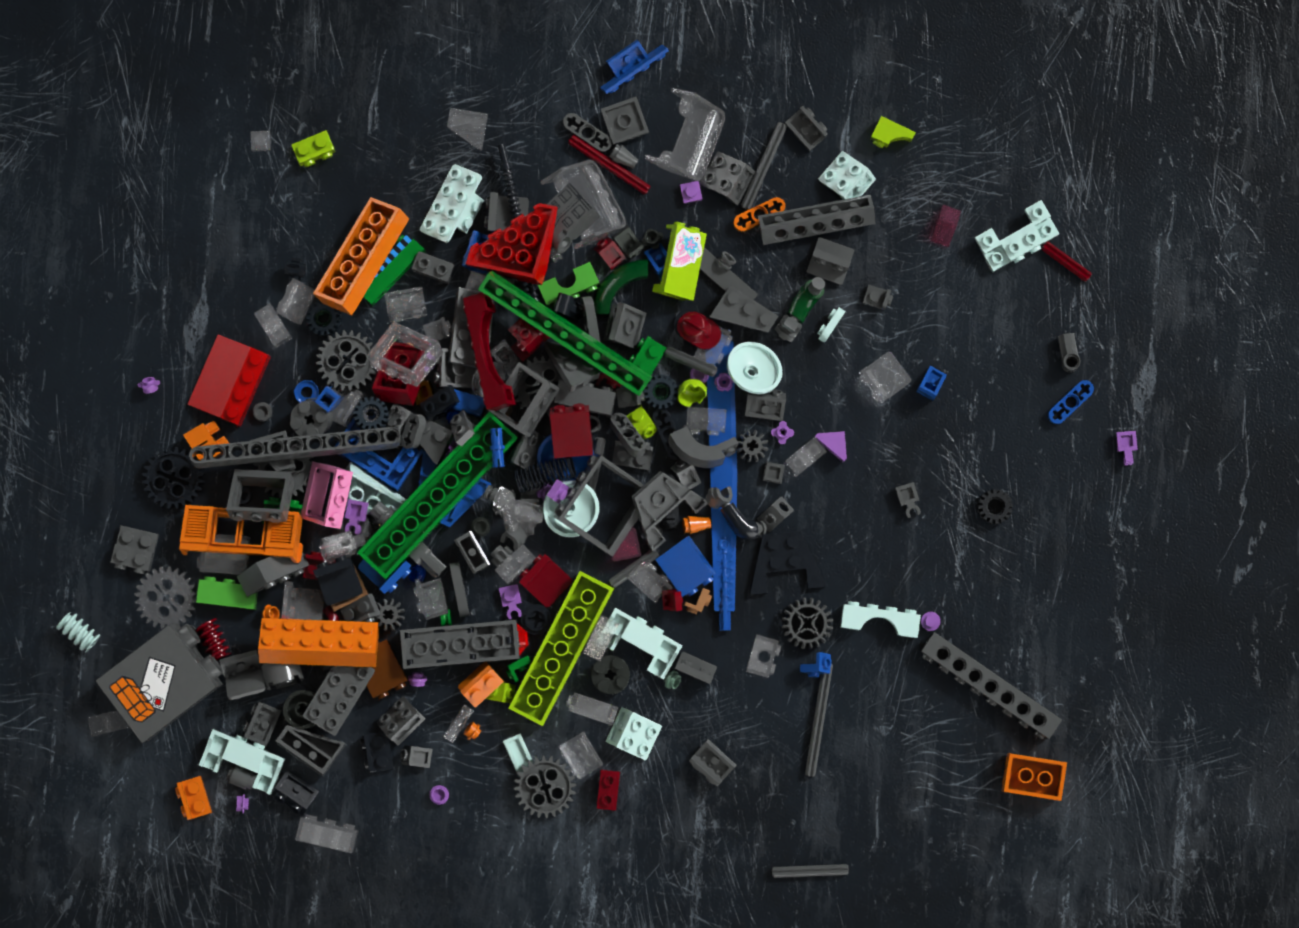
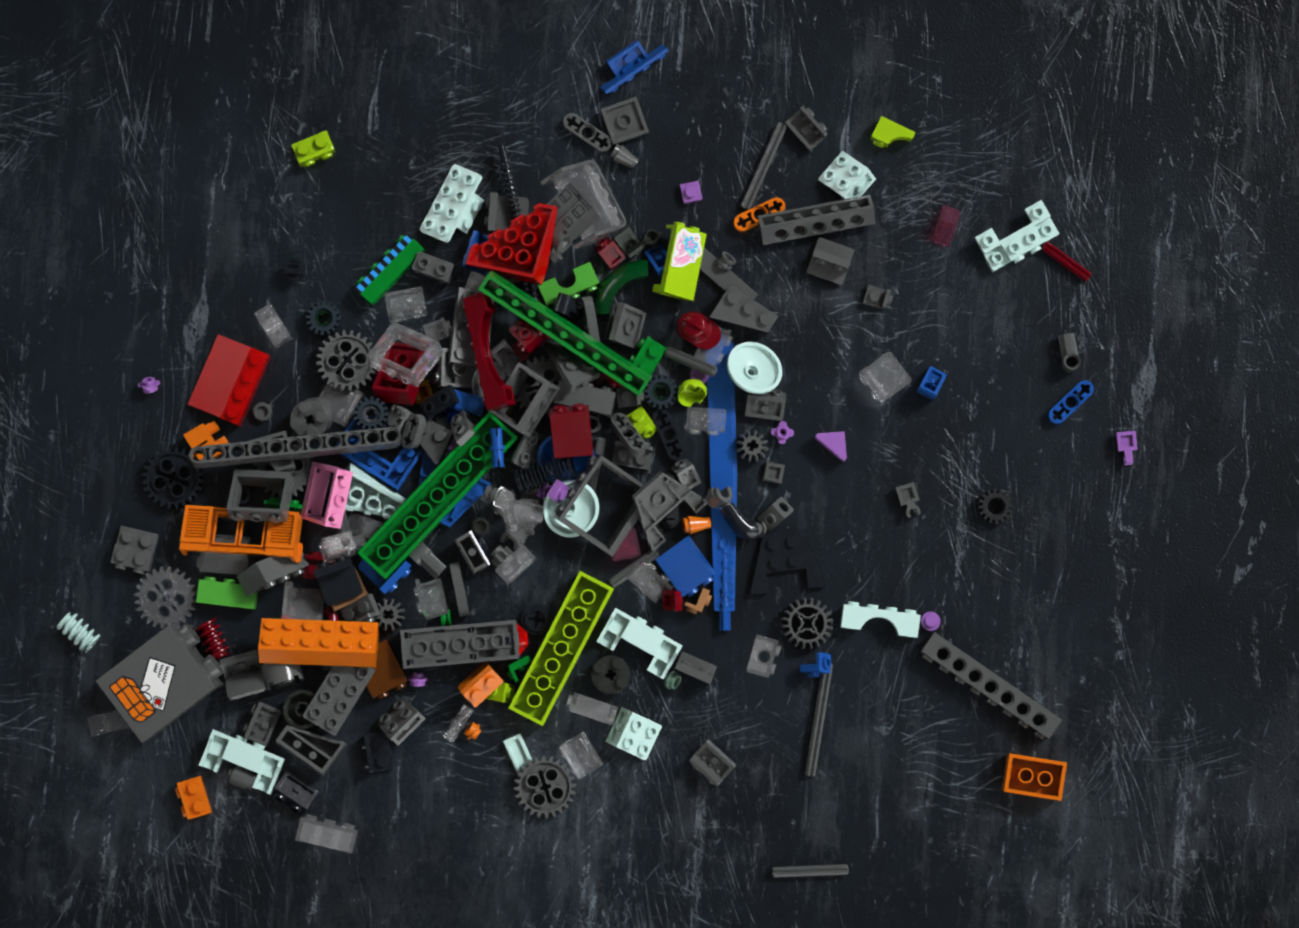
medium lavender plate [236,794,249,813] -> none
clear plate [251,131,271,152] -> none
orange plate [262,605,280,619] -> none
clear bracket [276,278,315,325] -> none
blue piece [294,380,319,403] -> none
orange brick [313,197,409,316] -> none
blue leg [315,386,344,412] -> none
medium lavender plate [345,499,369,534] -> none
dark grey piece [369,501,397,528] -> none
dark grey bracket [400,745,433,768] -> none
clear blue plate [408,564,426,583] -> none
medium lavender plate [430,785,449,805] -> none
clear wing [447,108,488,151] -> none
medium lavender plate [499,584,522,620] -> none
dark red bracket [519,554,572,607] -> none
dark red axle [568,135,651,194] -> none
clear brick [583,616,619,661] -> none
dark red brick [597,769,620,811] -> none
clear windscreen [645,88,725,181] -> none
dark grey arch [667,426,738,468] -> none
dark grey bracket [700,151,755,205] -> none
medium lavender plate [714,373,733,392] -> none
piece [774,277,825,342] -> none
clear brick [784,437,827,477] -> none
light aqua plate [817,307,846,343] -> none

